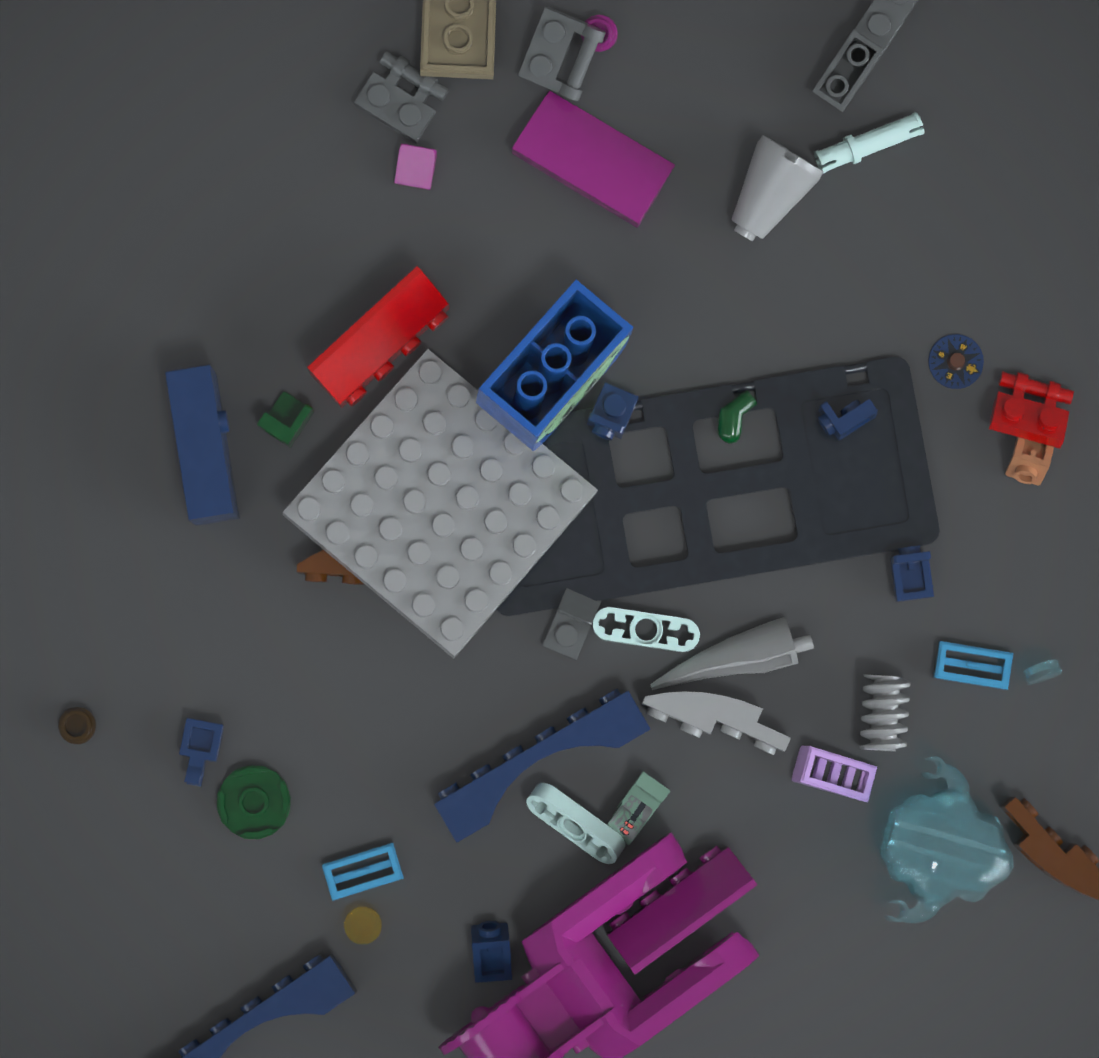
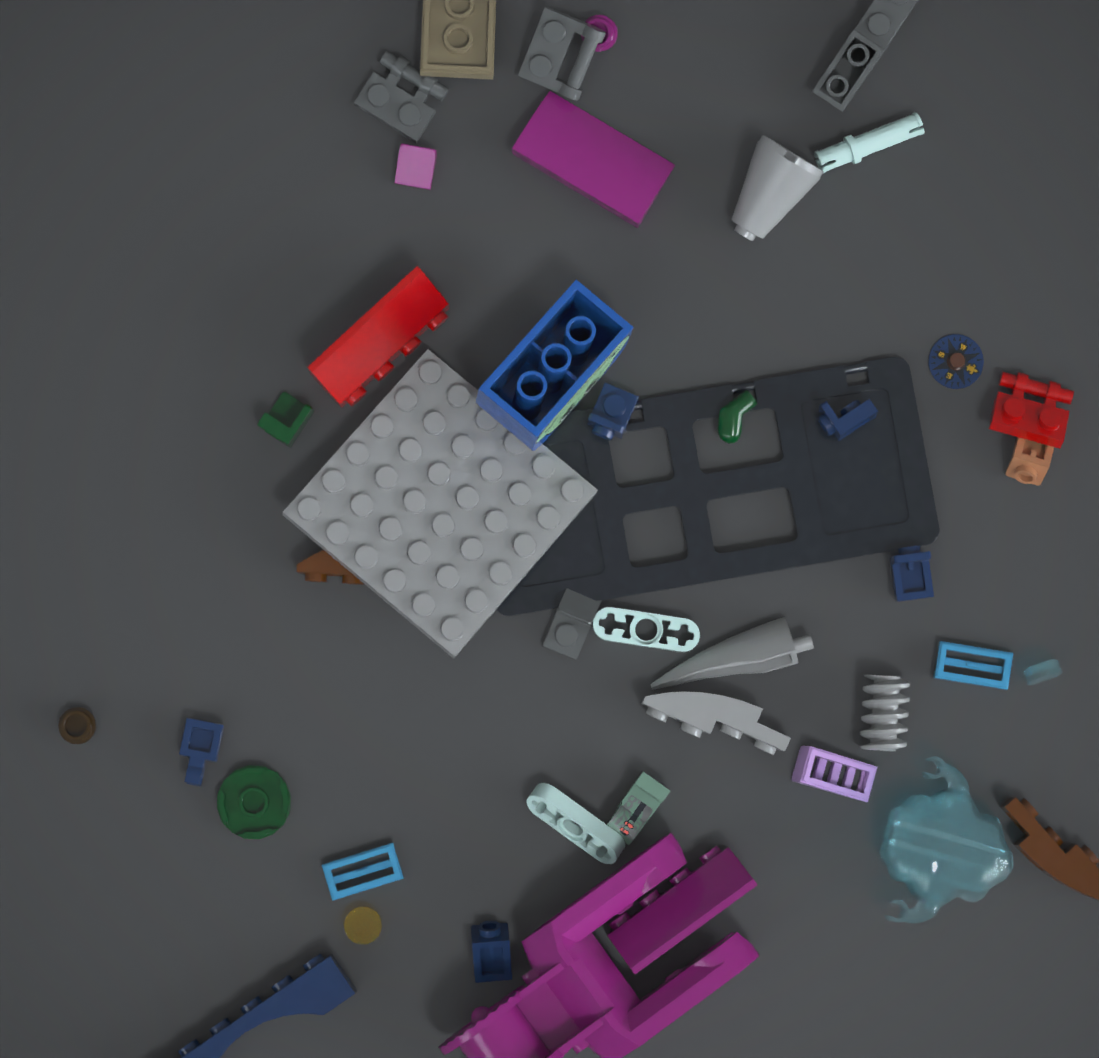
dark blue brick [165,365,240,526] -> none
dark blue arch [434,688,650,843] -> none

